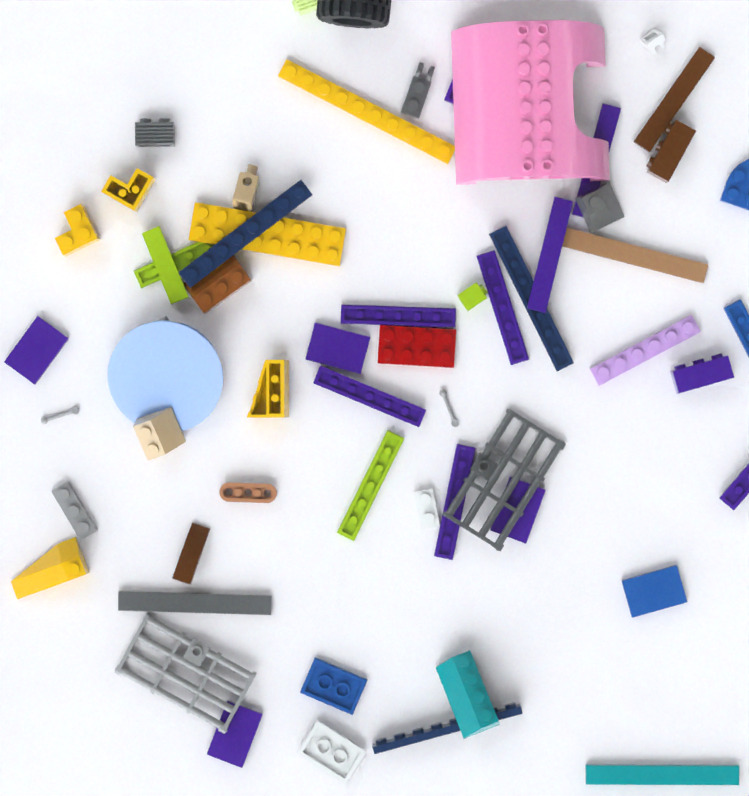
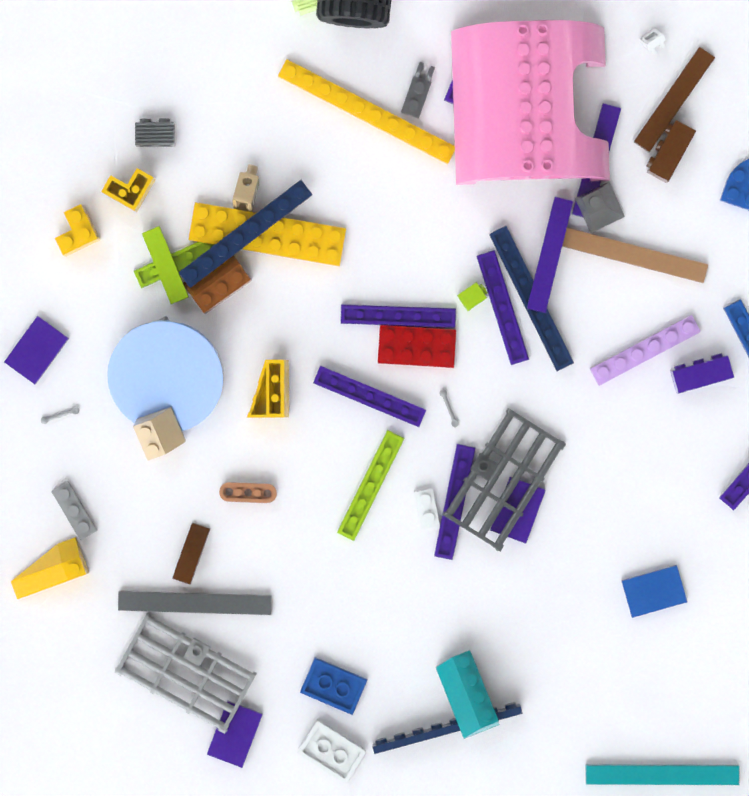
dark purple tile [305,323,370,374] -> none

